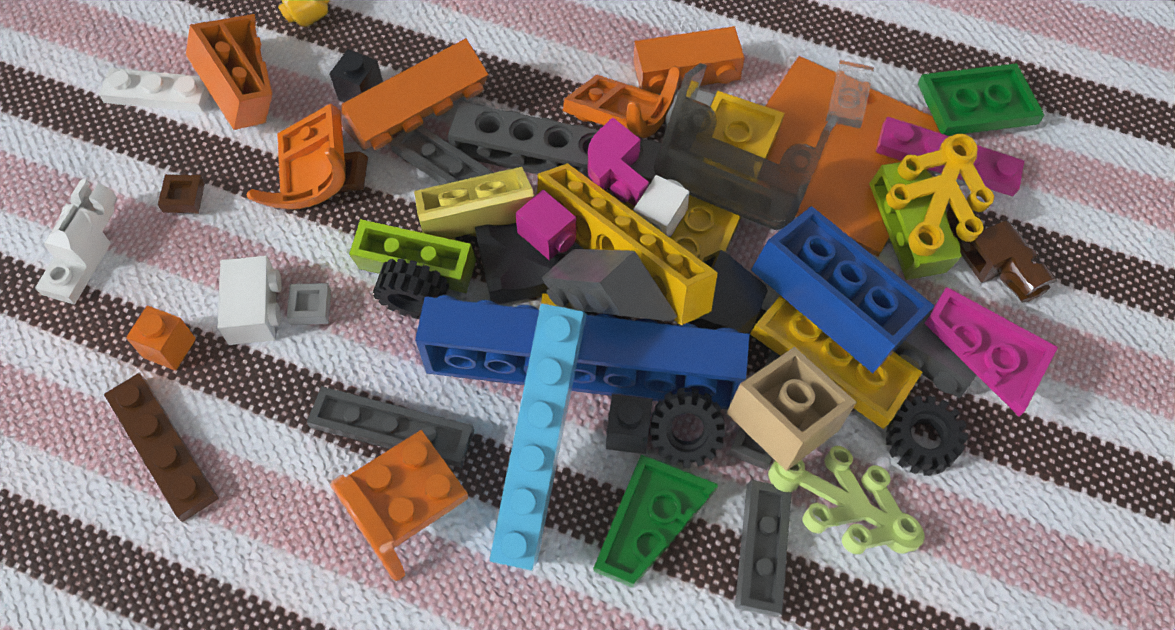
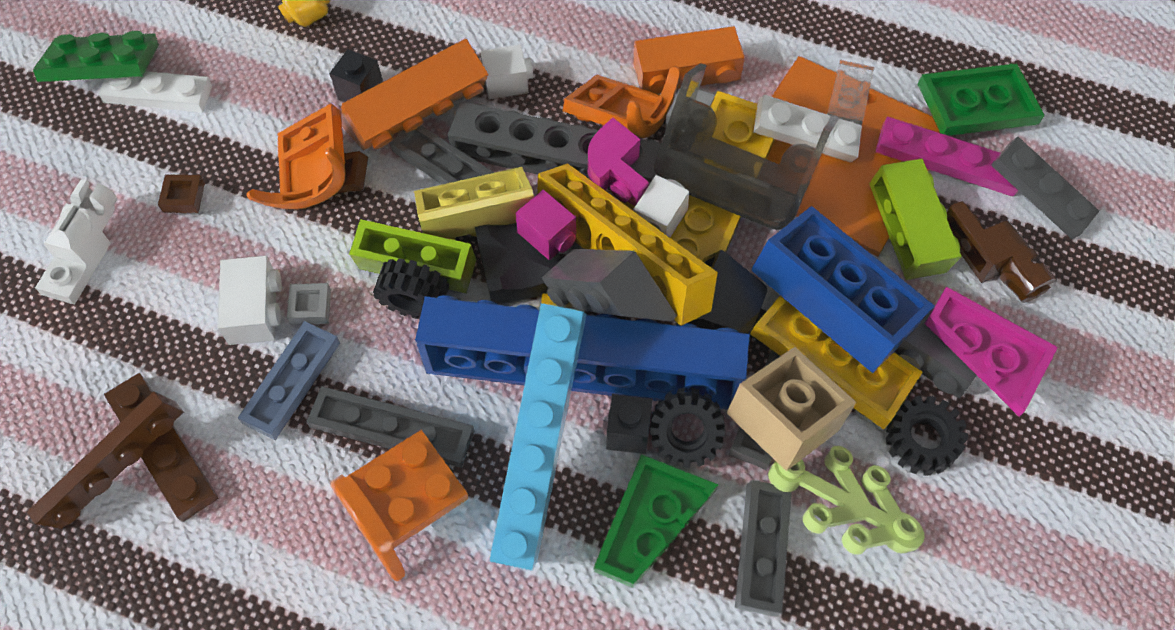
orange brick [126,305,196,371] -> none
orange wedge [185,14,273,130] -> none
yellow plant [886,134,994,256] -> none
none -> reddish brown plate [26,391,184,529]
none -> green plate [33,31,159,82]
none -> sand blue plate [238,321,340,440]
none -> white brick [480,44,533,99]
none -> white plate [753,95,862,163]
none -> dark grey plate [991,137,1099,239]

